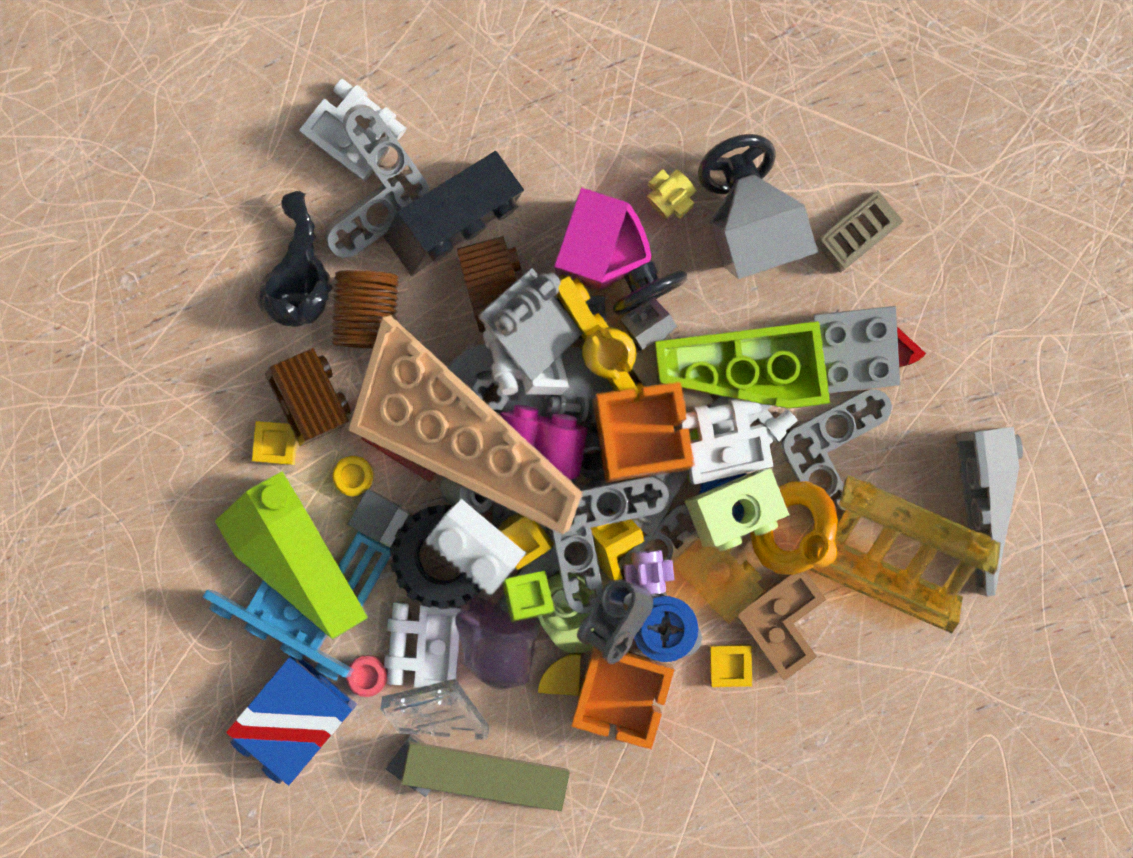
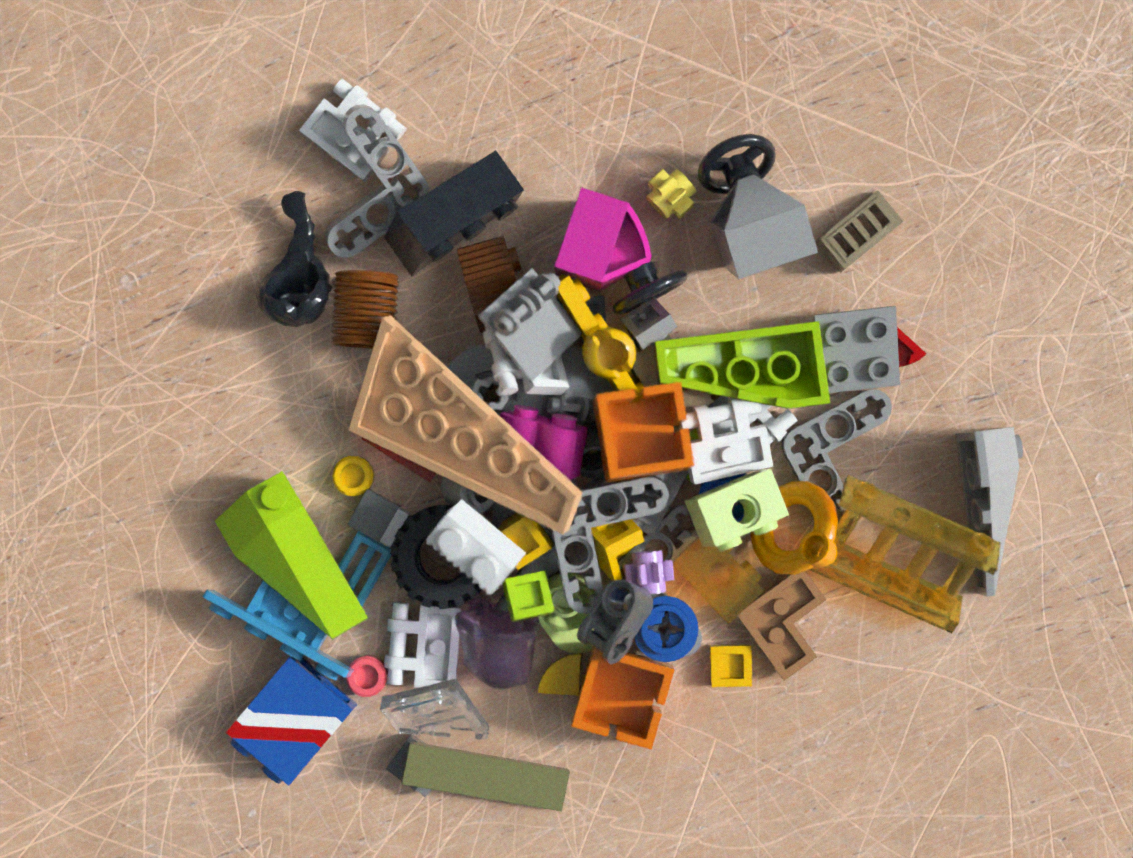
yellow tile [252,421,297,465] -> none
reddish brown brick [265,348,351,447] -> none

